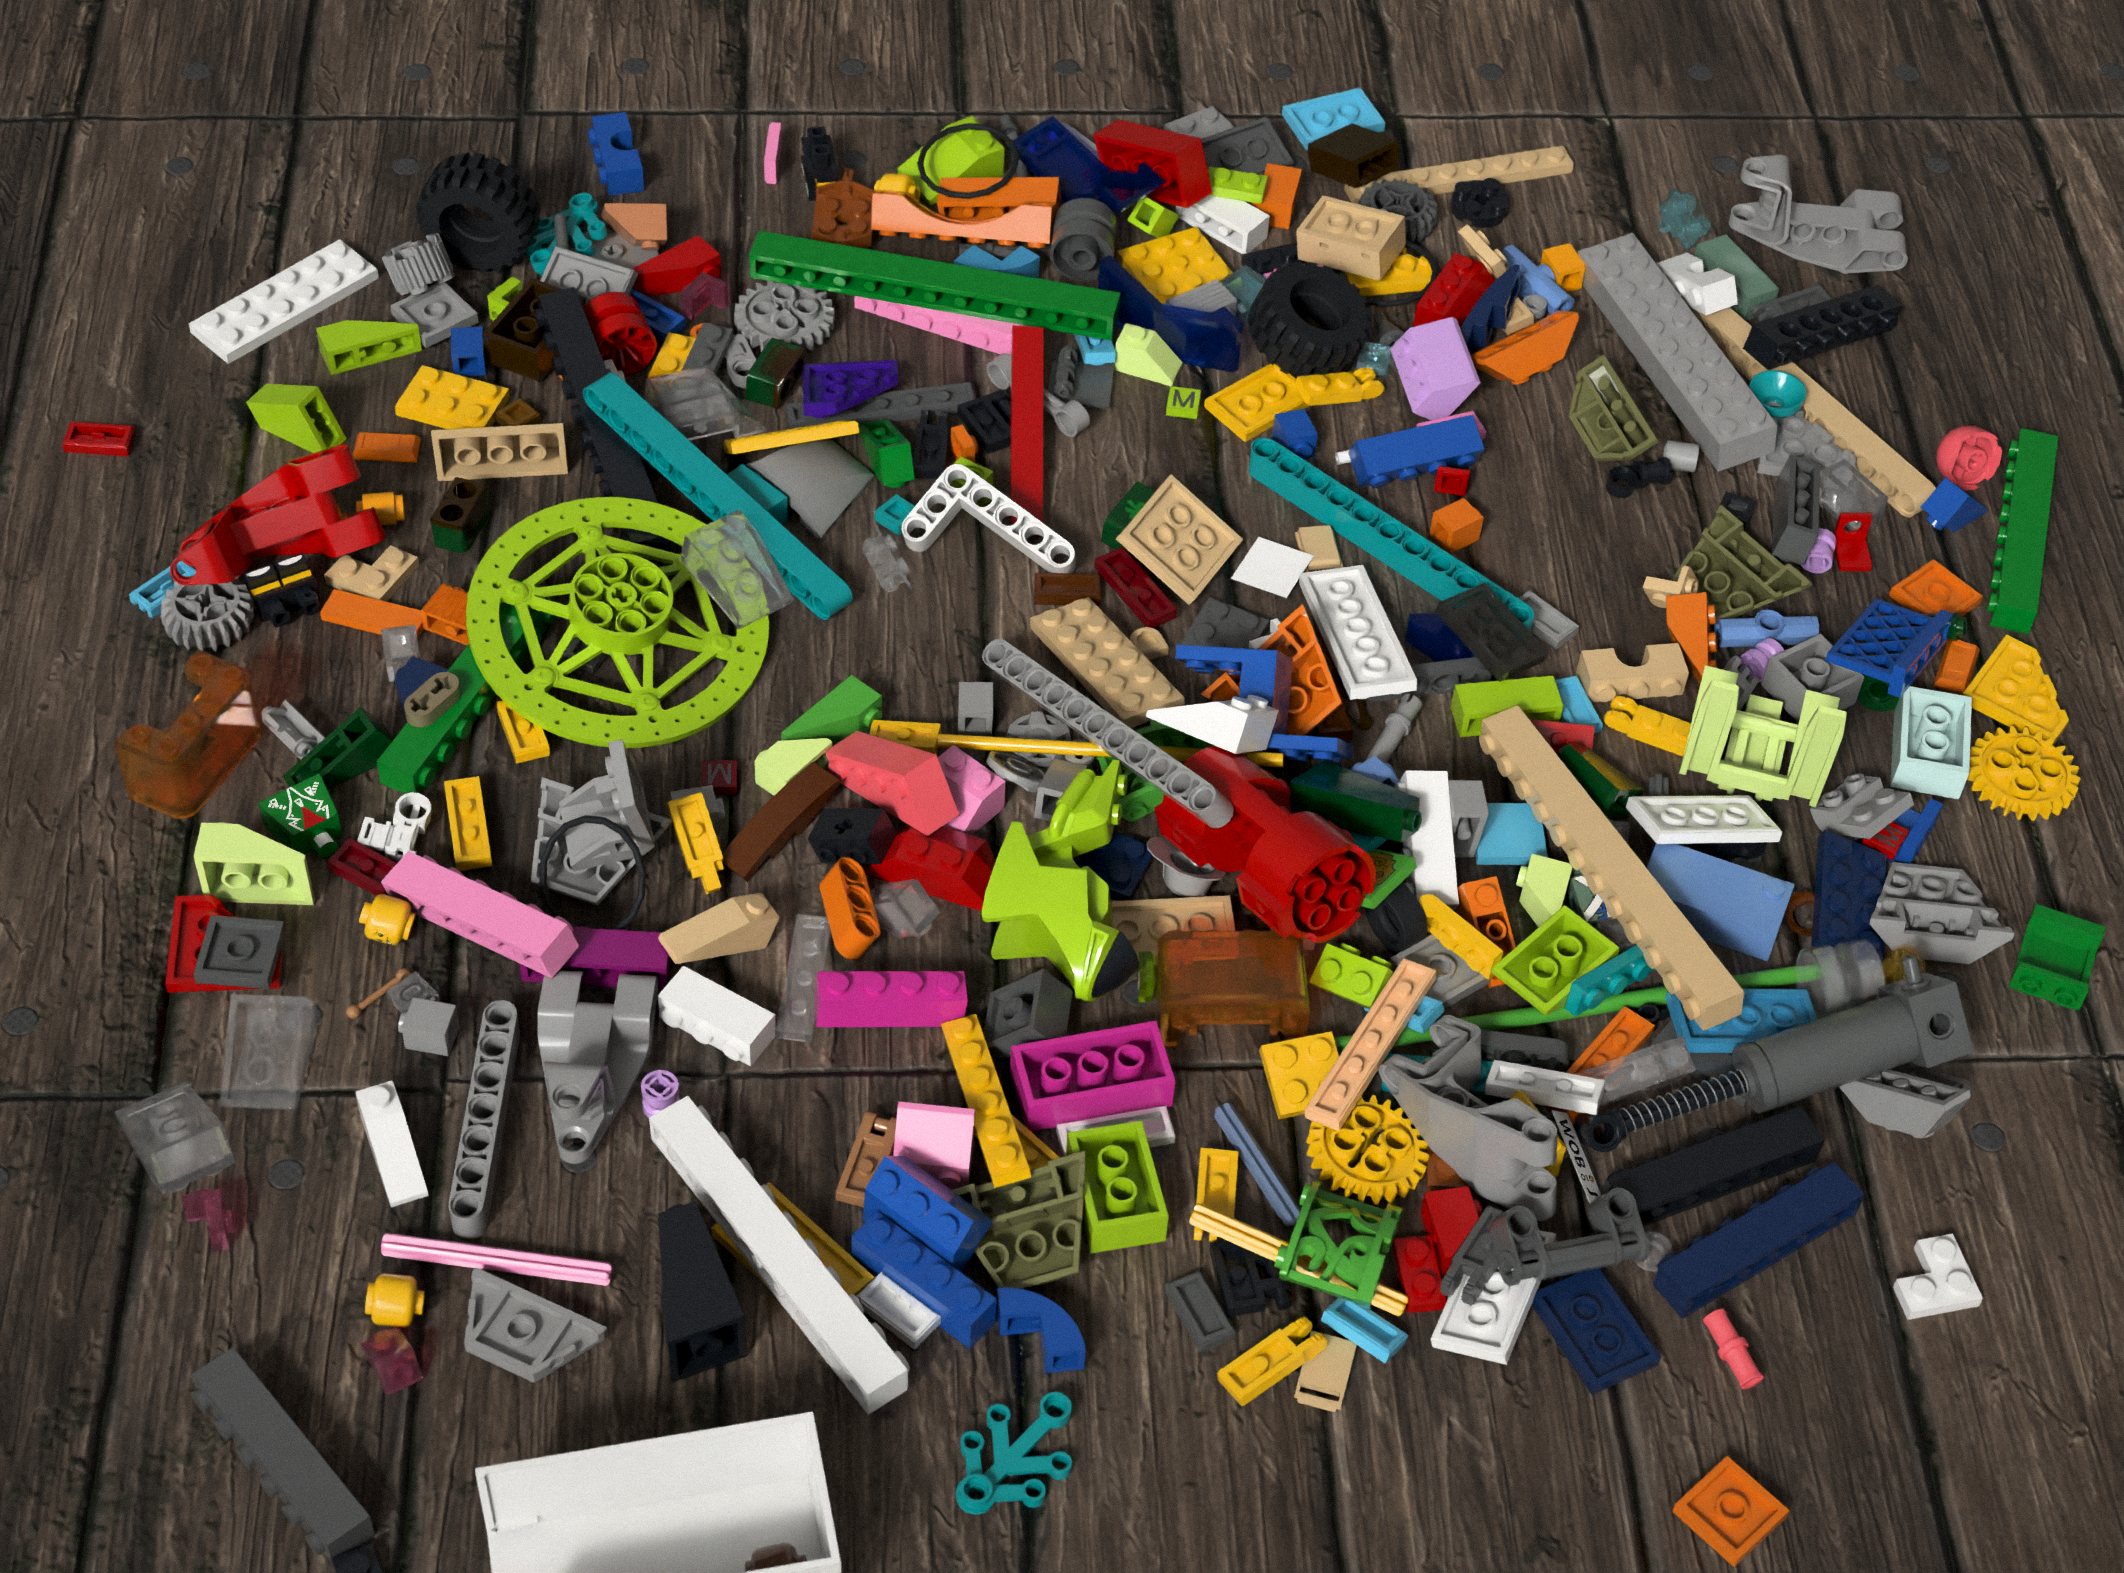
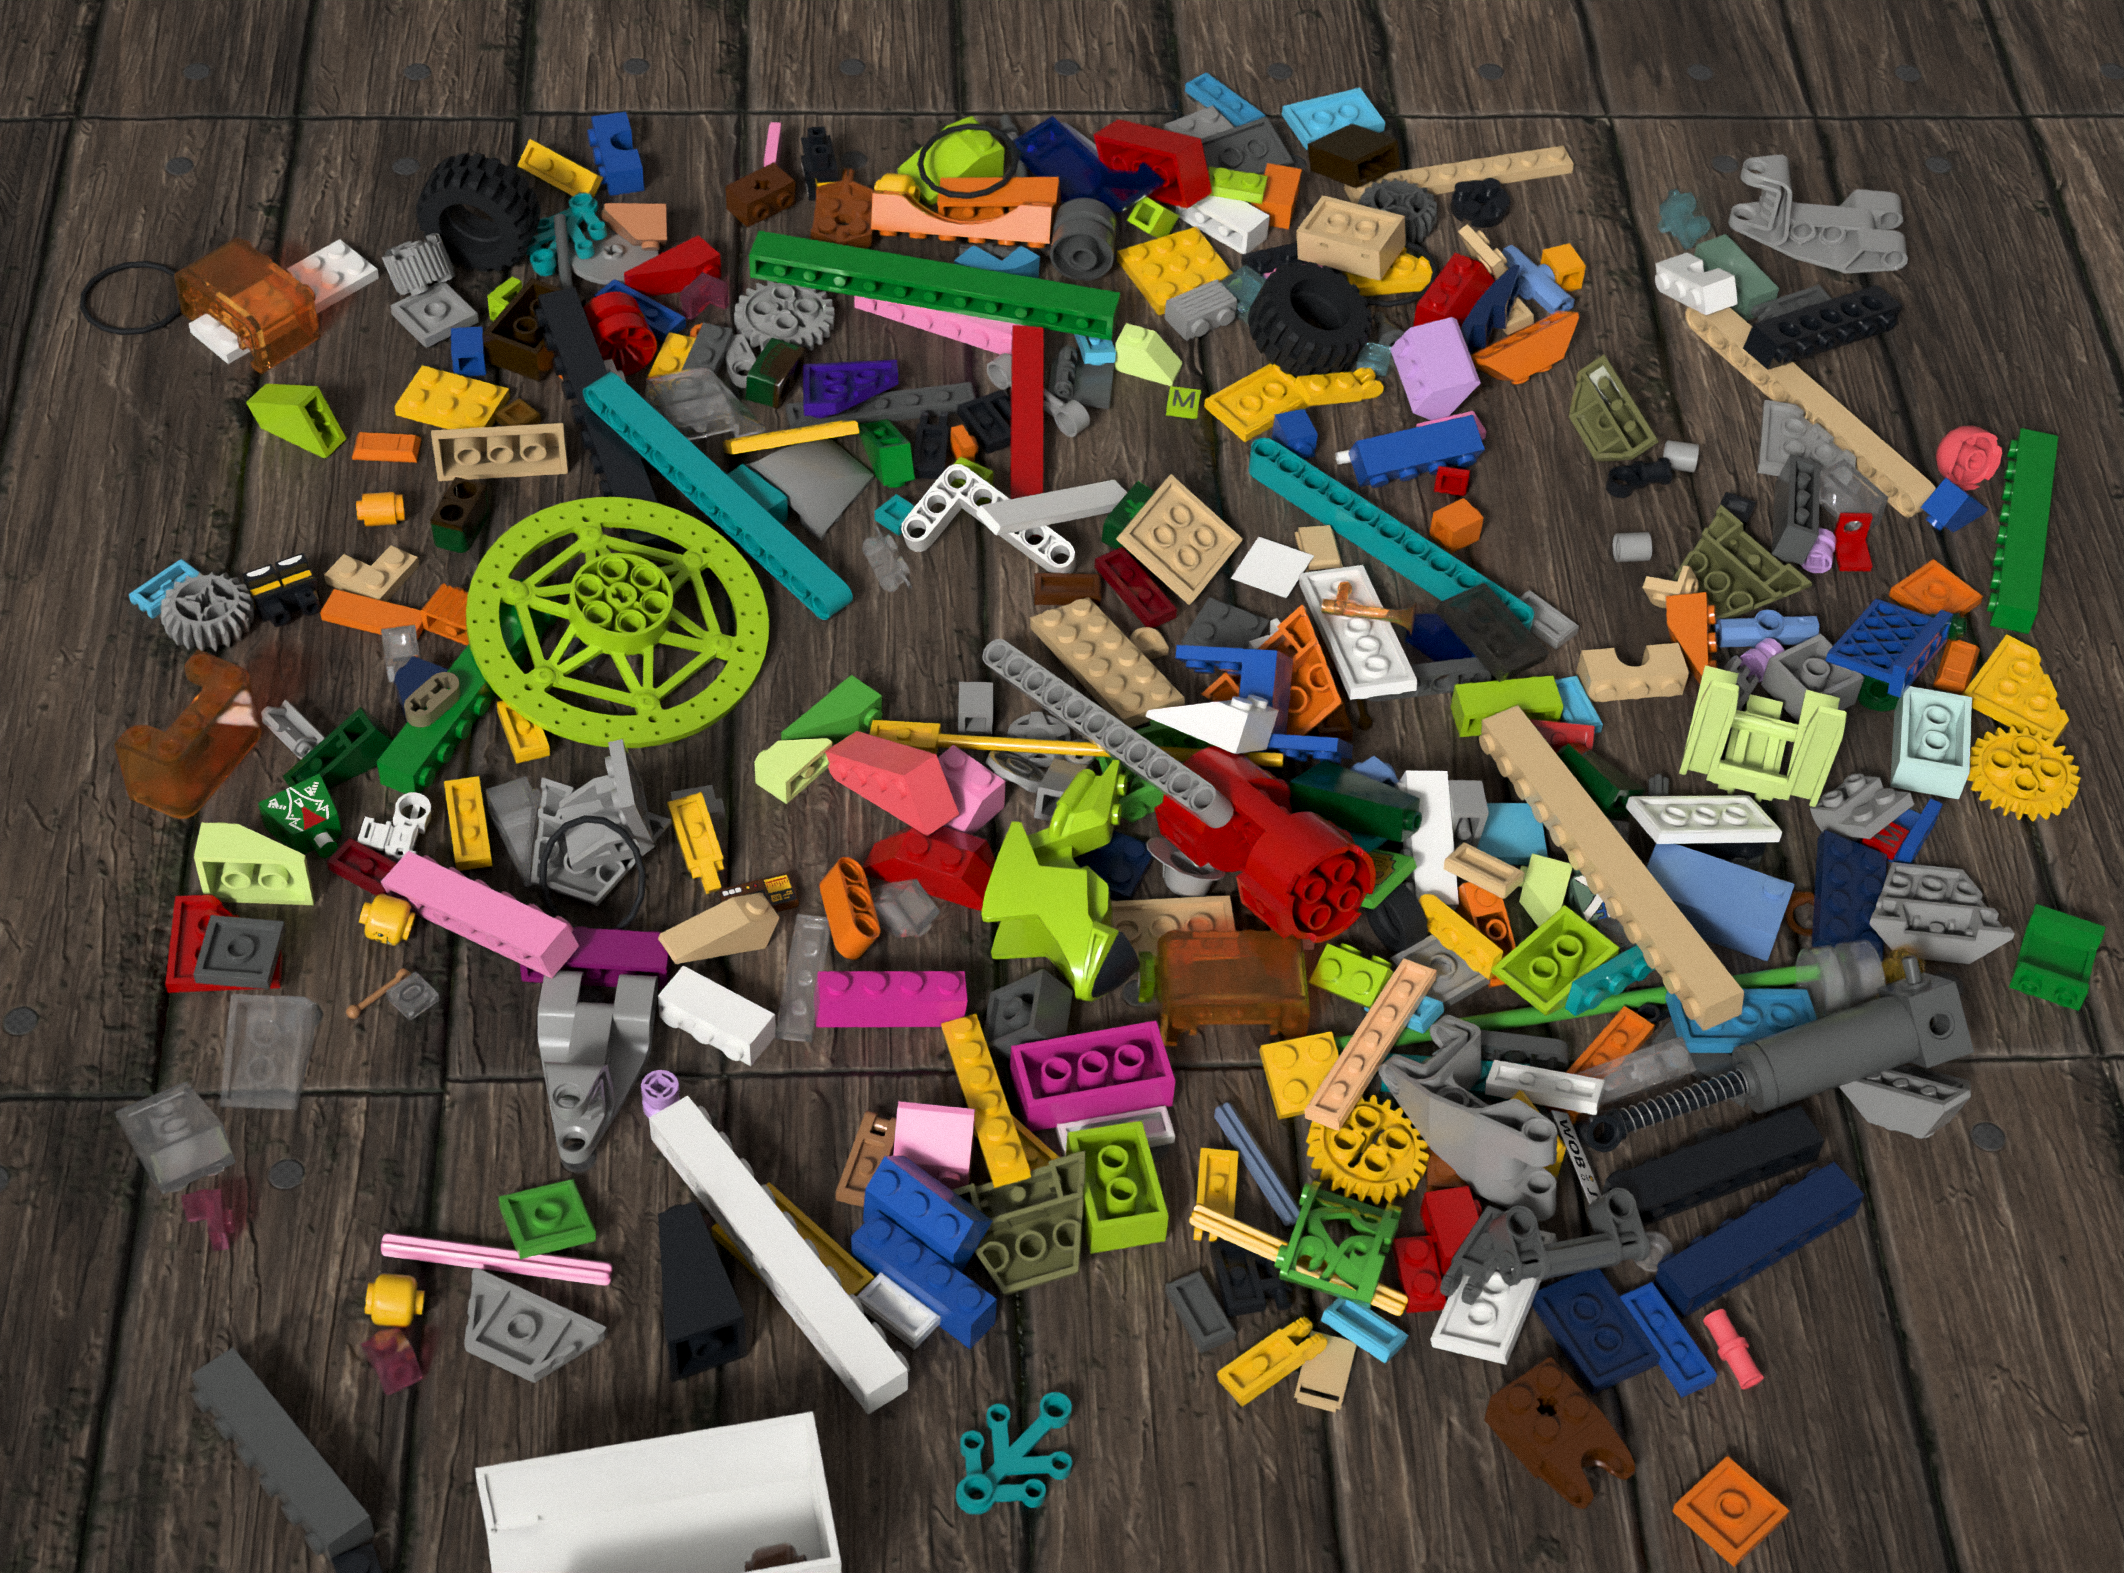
red tile [62,422,136,457] -> none
red piece [170,444,386,586] -> none
lime slope [316,320,422,375] -> none
white slope [355,1080,429,1207] -> none
light grey brick [398,997,460,1056] -> none
light grey beam [448,1000,520,1240] -> none
light grey tile [540,246,638,304] -> none
clear slope [680,509,793,629] -> none
dark red tile [702,760,737,795] -> none
reddish brown slope [722,762,841,882] -> none
black brick [808,808,897,864] -> none
blue brick [996,1288,1086,1373] -> none
clear blue windscreen [1098,255,1243,372] -> none
light grey pin [1364,694,1422,763] -> none
light grey hinge [1523,294,1547,321] -> none
light grey brick [1578,233,1777,472] -> none
yellow hinge [1603,695,1691,756] -> none
teal piece [1749,370,1806,418] -> none
white plate [1893,1233,1983,1320] -> none
none -> black piece [80,261,188,335]
none -> clear orange windscreen [174,237,321,374]
none -> clear slope [486,776,541,888]
none -> bright green tile [498,1179,596,1259]
none -> yellow plate [517,139,603,198]
none -> tile [719,872,799,912]
none -> reddish brown brick [725,162,796,228]
none -> white tile [976,480,1127,536]
none -> dark azure tile [1185,72,1265,127]
none -> clear orange piece [1321,582,1417,636]
none -> tan tile [1443,843,1525,899]
none -> reddish brown brick [1484,1356,1635,1509]
none -> light grey beam [1613,532,1652,562]
none -> blue plate [1620,1282,1717,1398]

